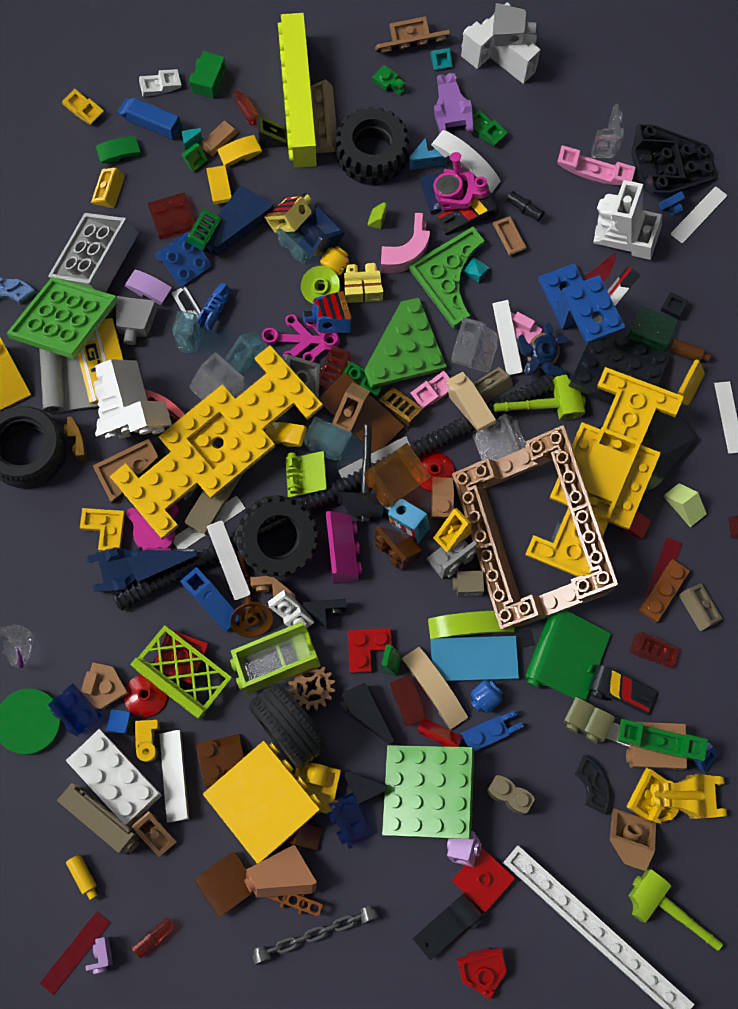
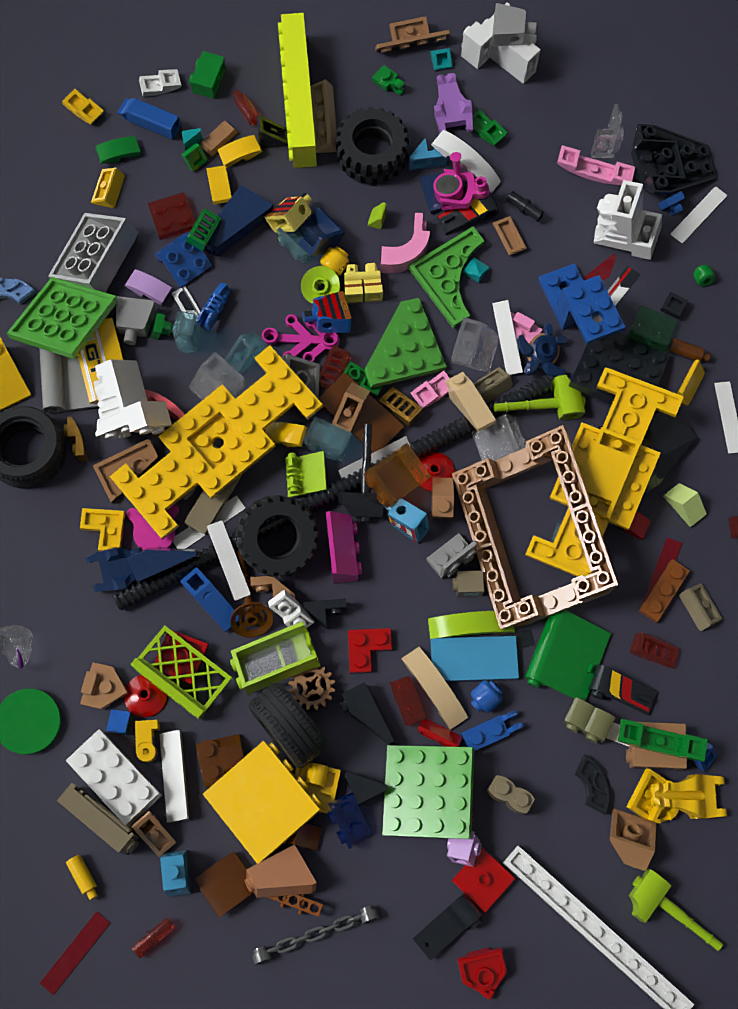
clear blue bracket [48,683,102,737] -> none
lavender bracket [85,937,113,974] -> none
reddish brown slope [375,526,422,571] -> none
green slope [381,644,401,676] -> none
yellow slope [433,508,472,552] -> none
none -> green tile [150,313,173,340]
none -> dark azure torso [160,850,191,897]
none -> green piece [693,265,716,287]

